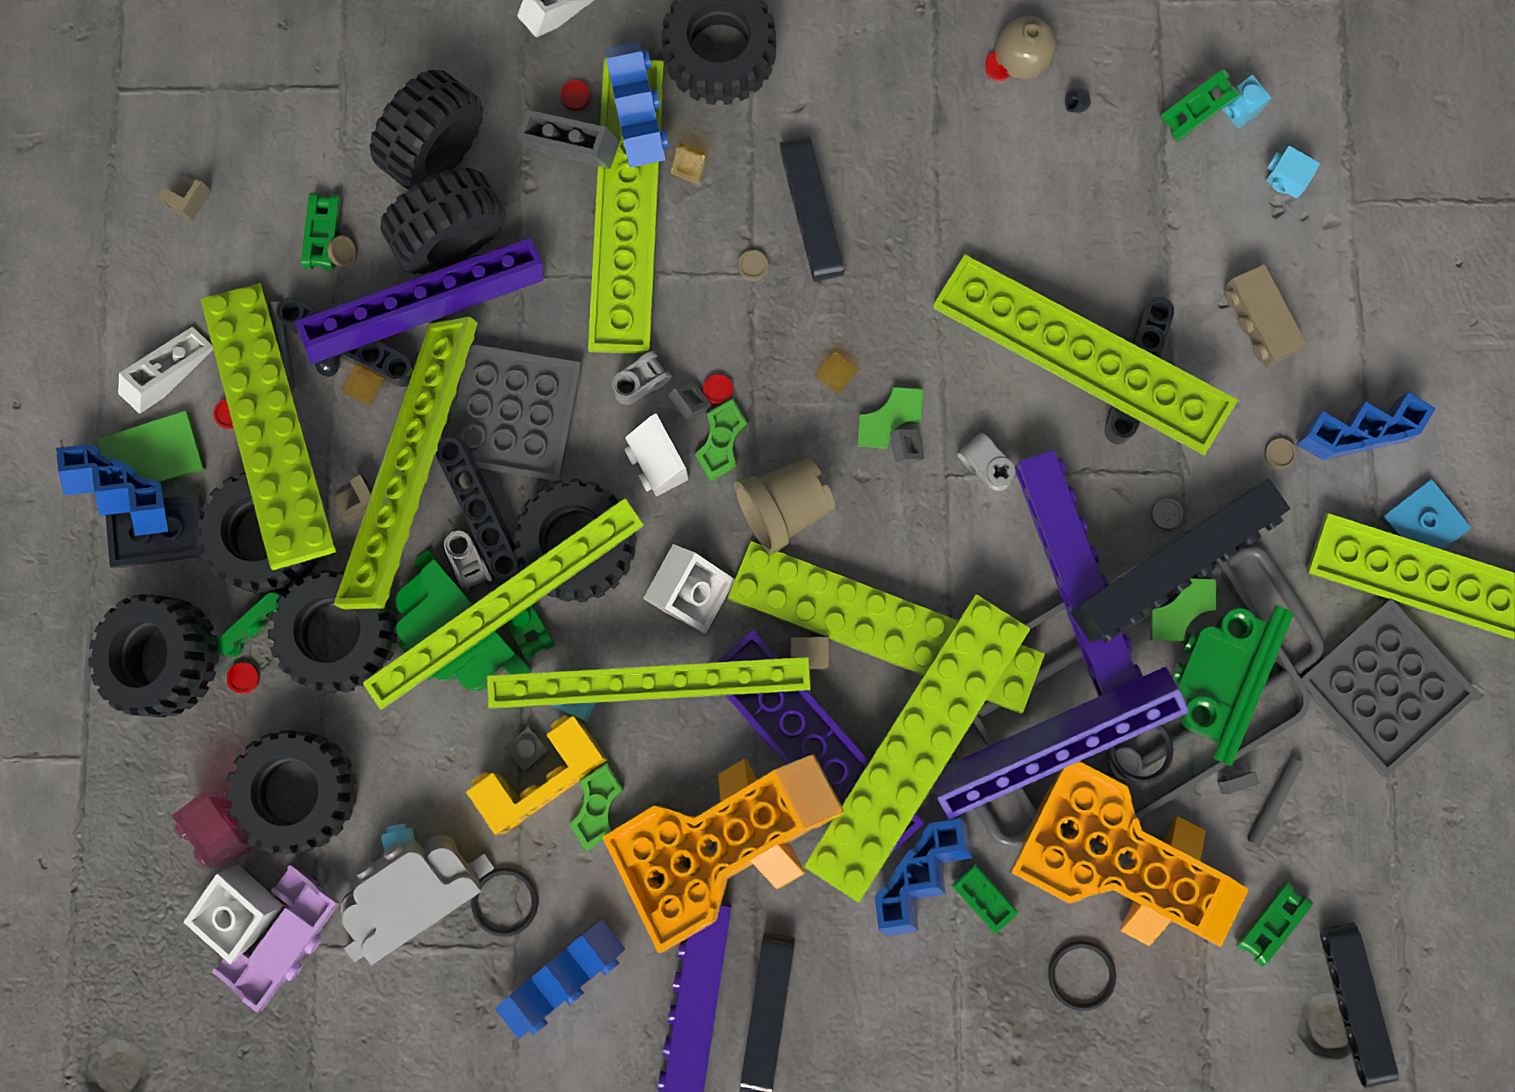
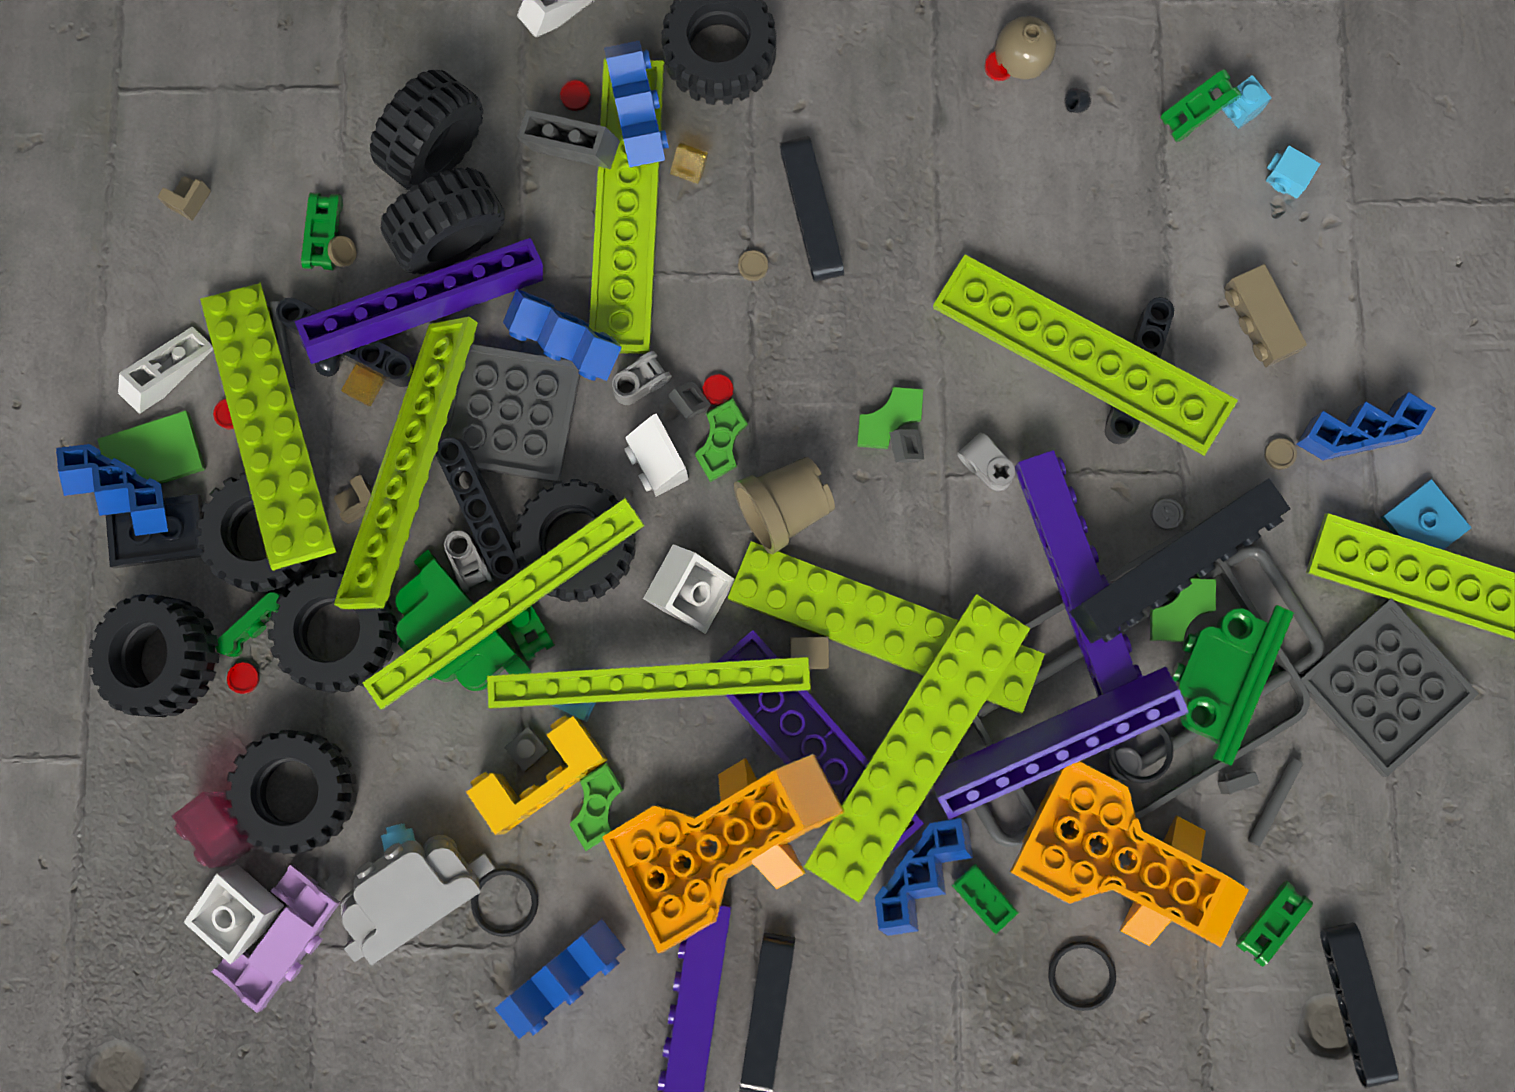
clear yellow plate [815,351,859,395] -> none
none -> brick [503,289,622,381]

